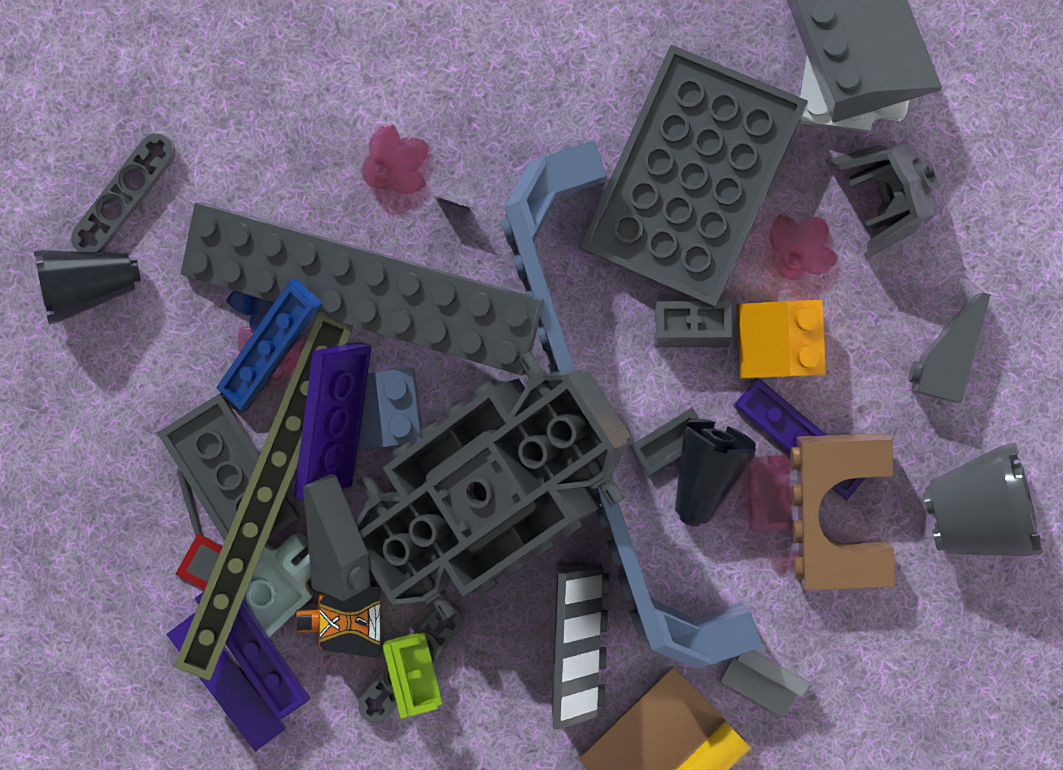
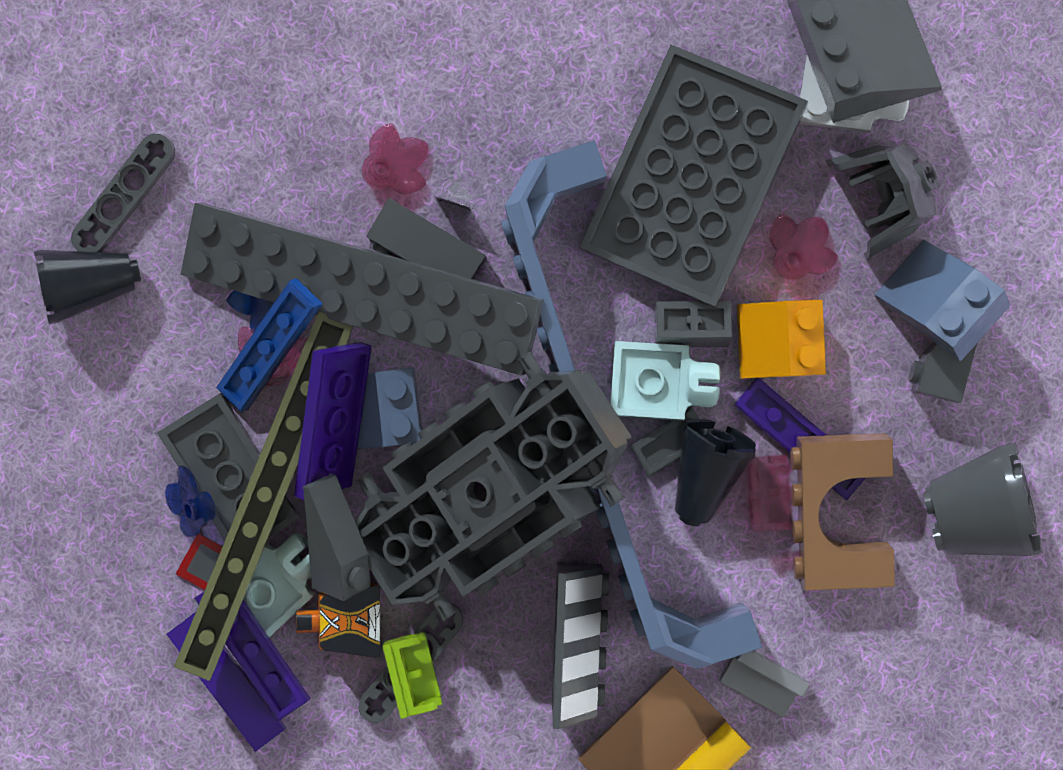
none -> clear blue plate [165,465,216,537]
none -> dark grey brick [366,198,486,279]
none -> light aqua plate [611,341,720,421]
none -> sand blue slope [875,240,1010,362]

